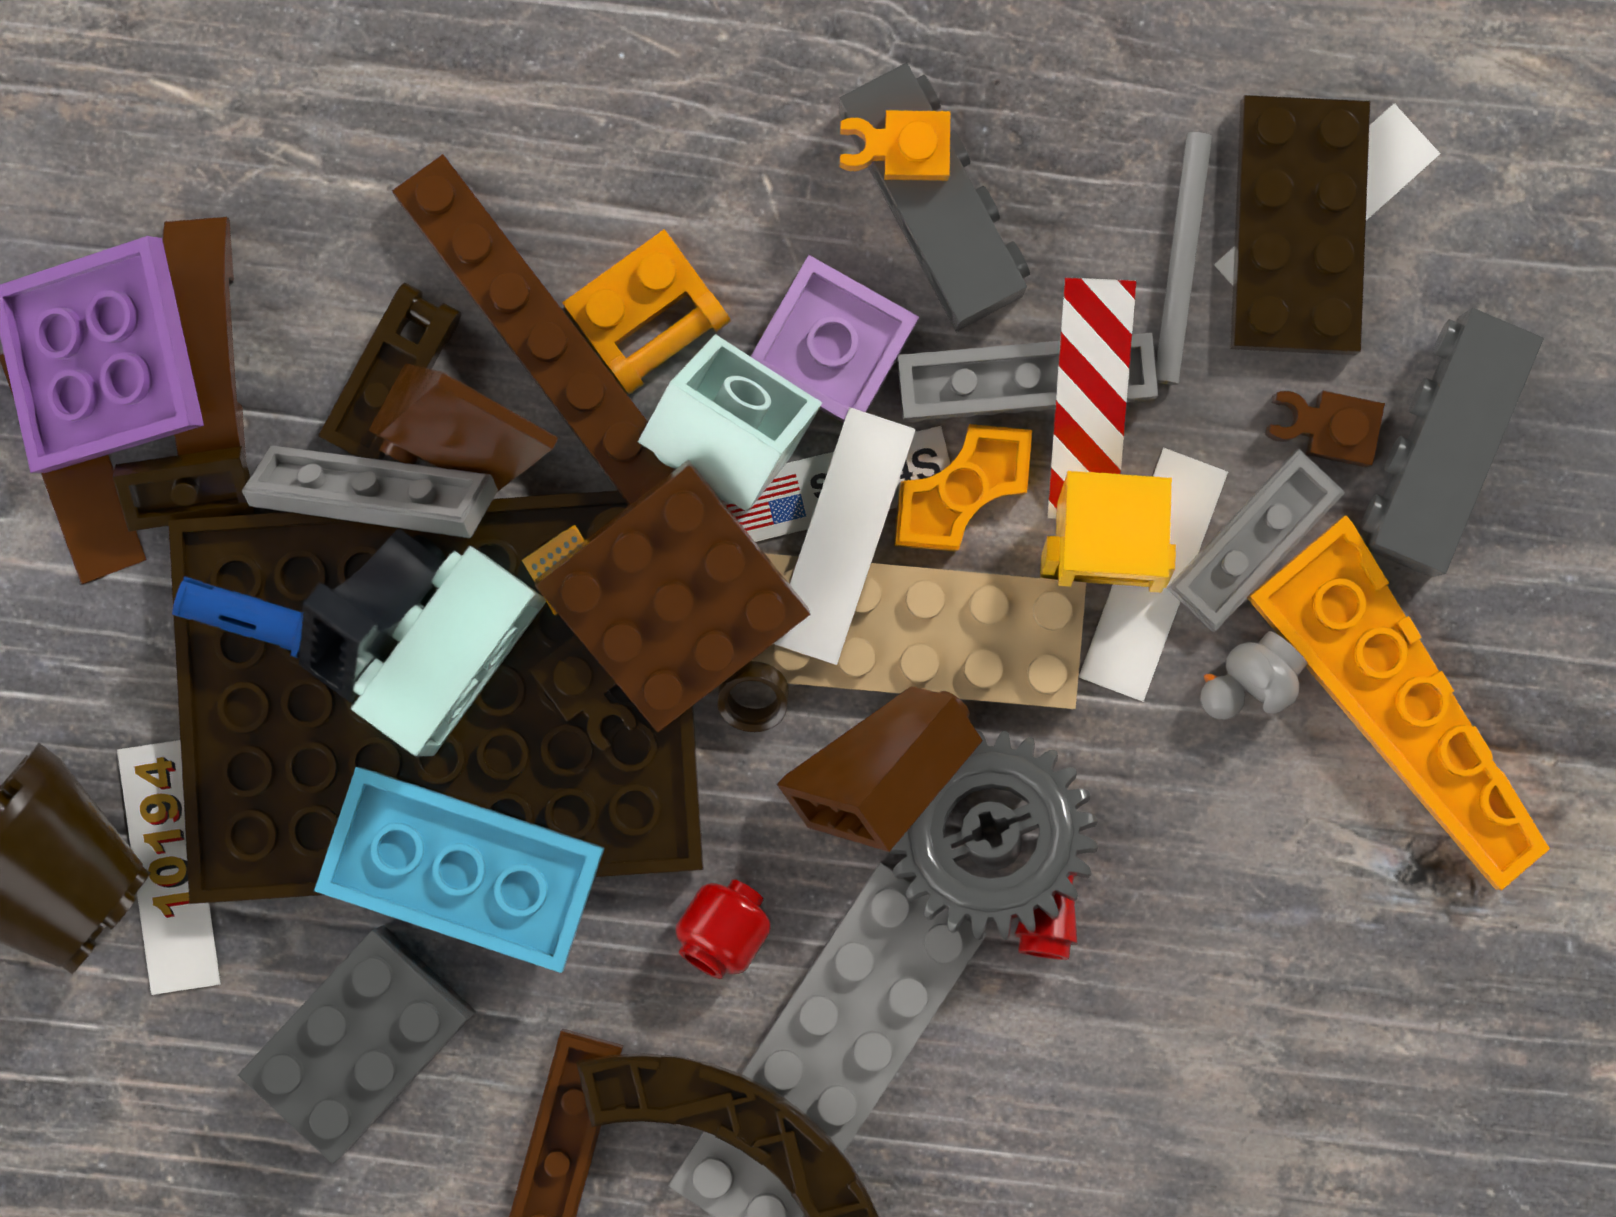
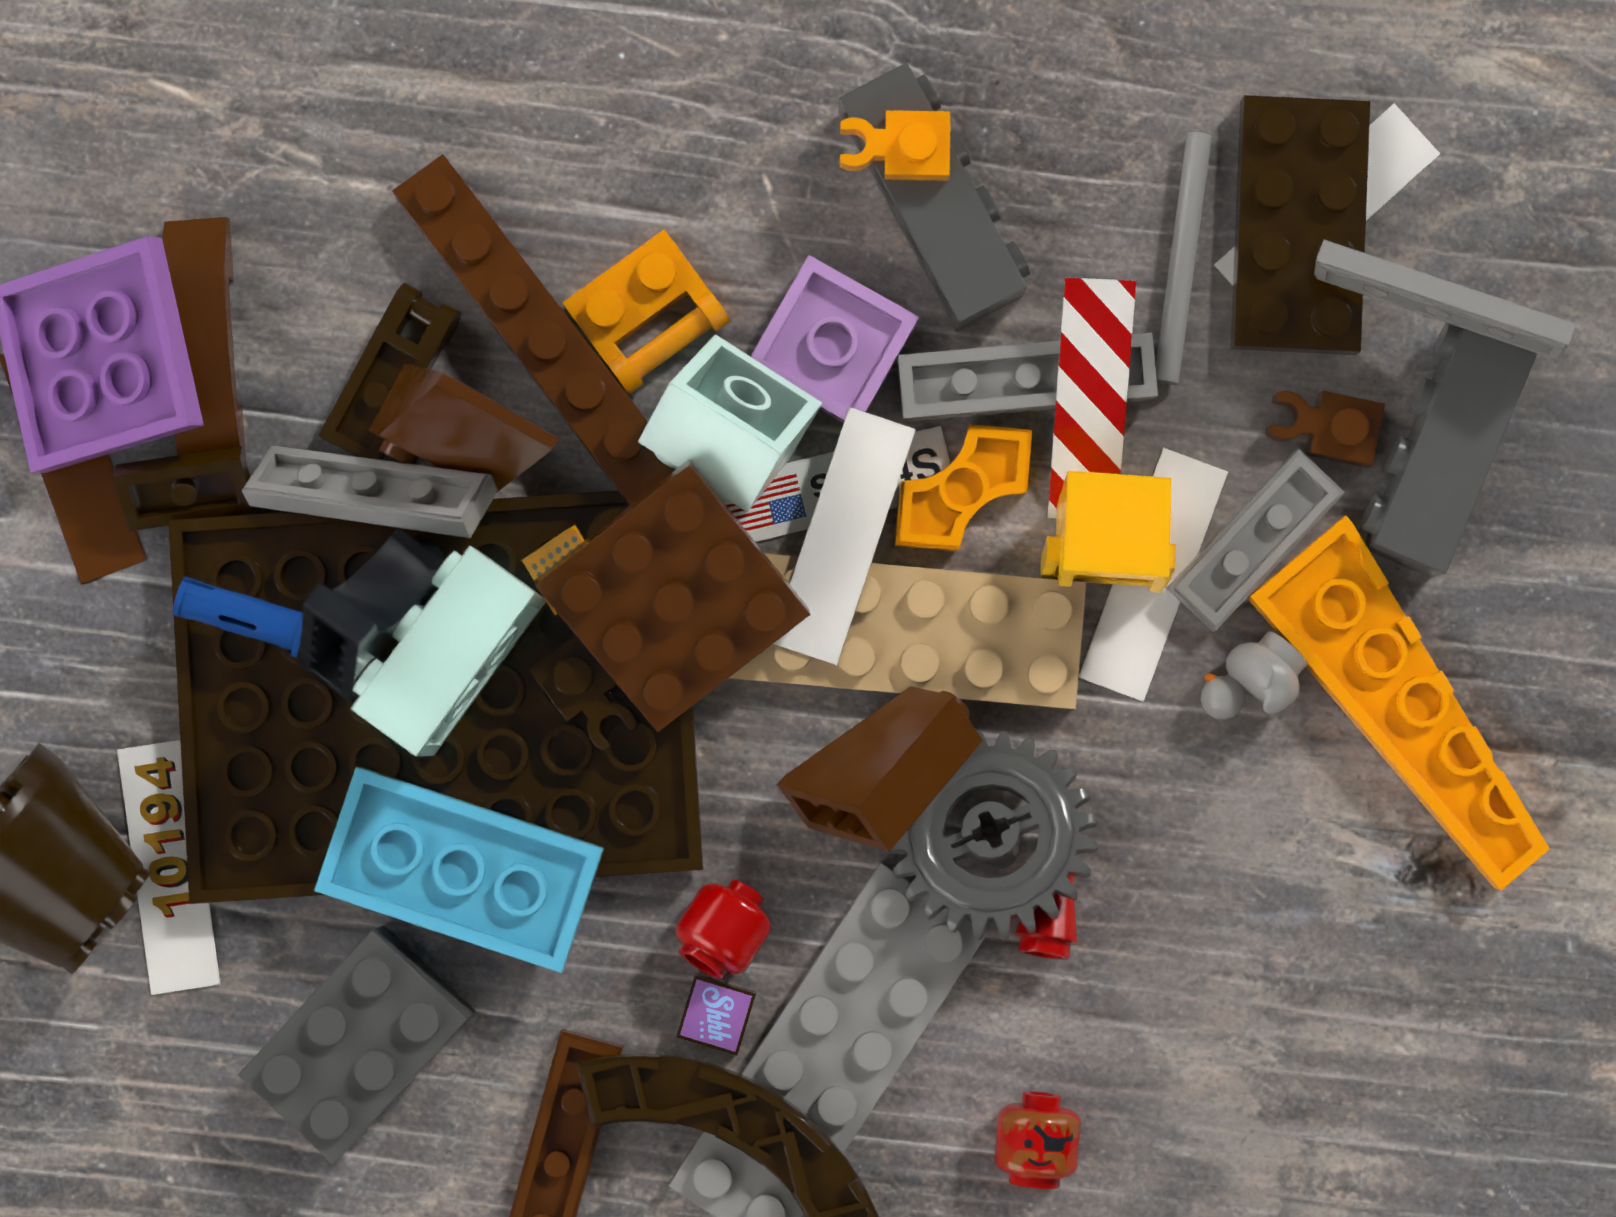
dark brown piece [717,661,789,732] -> none
none -> medium lavender tile [676,974,756,1055]
none -> head [994,1091,1081,1189]
none -> light grey tile [1314,240,1577,360]

